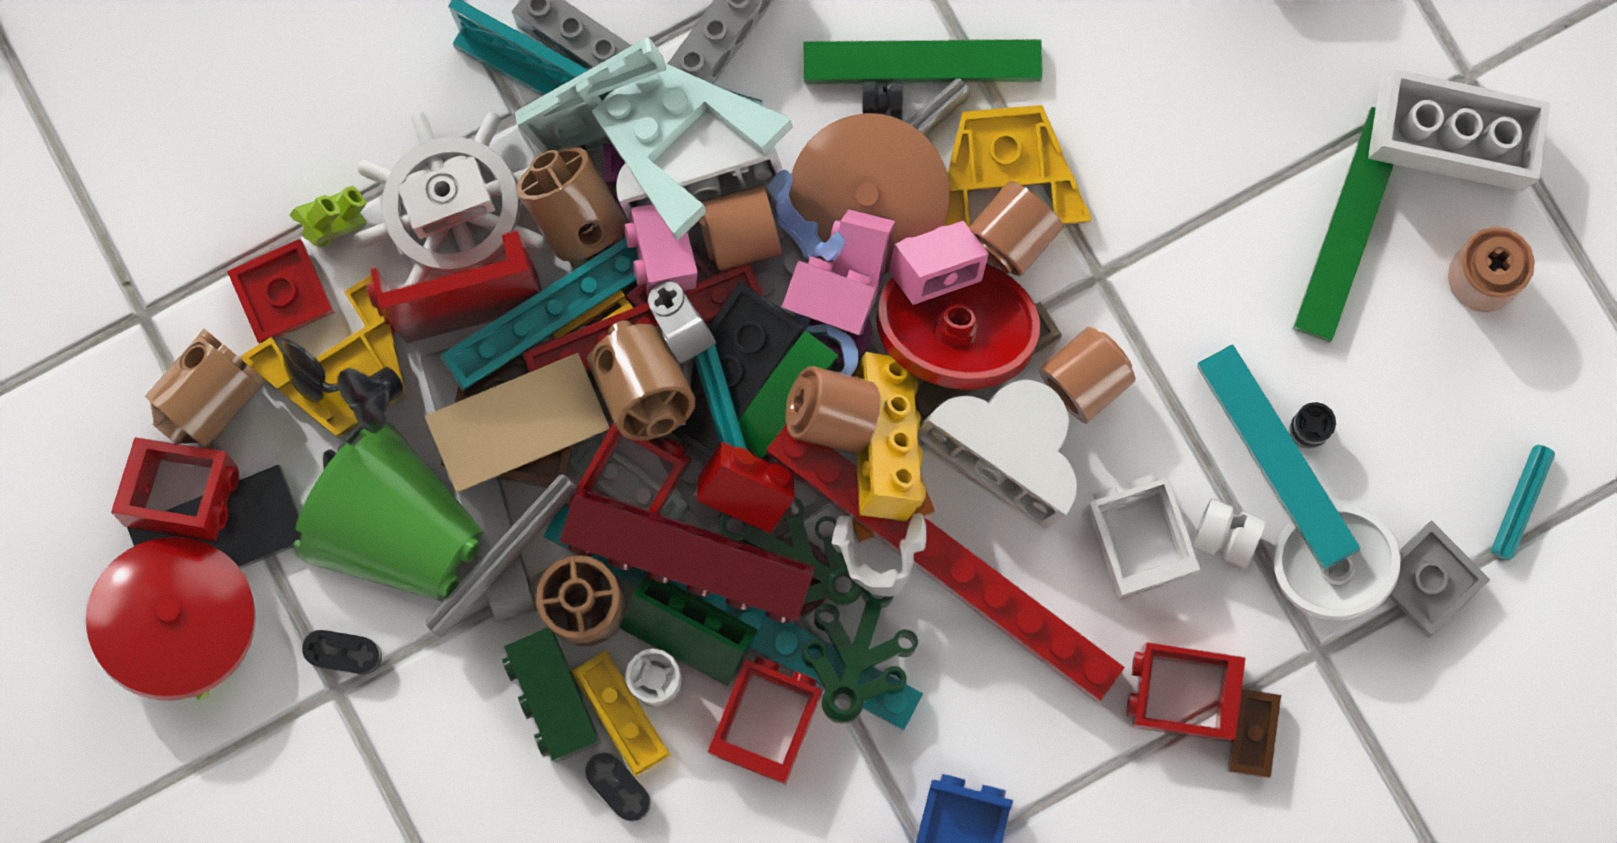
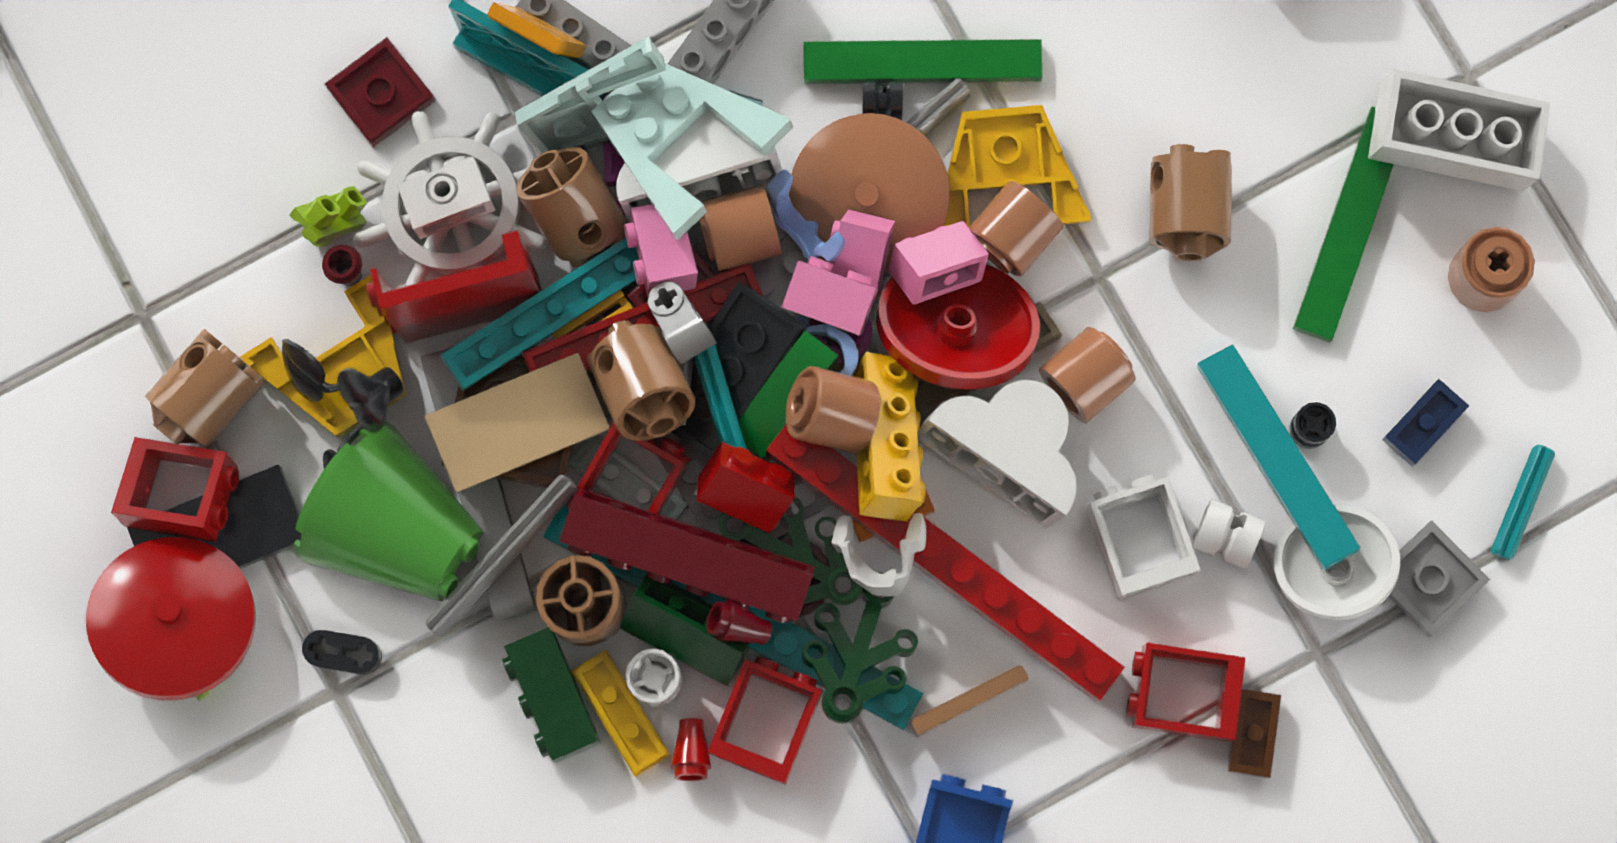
red plate [227,238,335,344] -> none
black beam [585,752,651,822] -> none
none -> dark red cone [322,244,362,286]
none -> dark red tile [324,37,436,148]
none -> light orange tile [487,2,587,59]
none -> red cone [670,718,712,781]
none -> dark red cone [707,600,772,645]
none -> medium nougat tile [910,665,1029,737]
none -> medium nougat cylinder [1149,144,1232,261]
none -> dark blue plate [1382,379,1469,467]

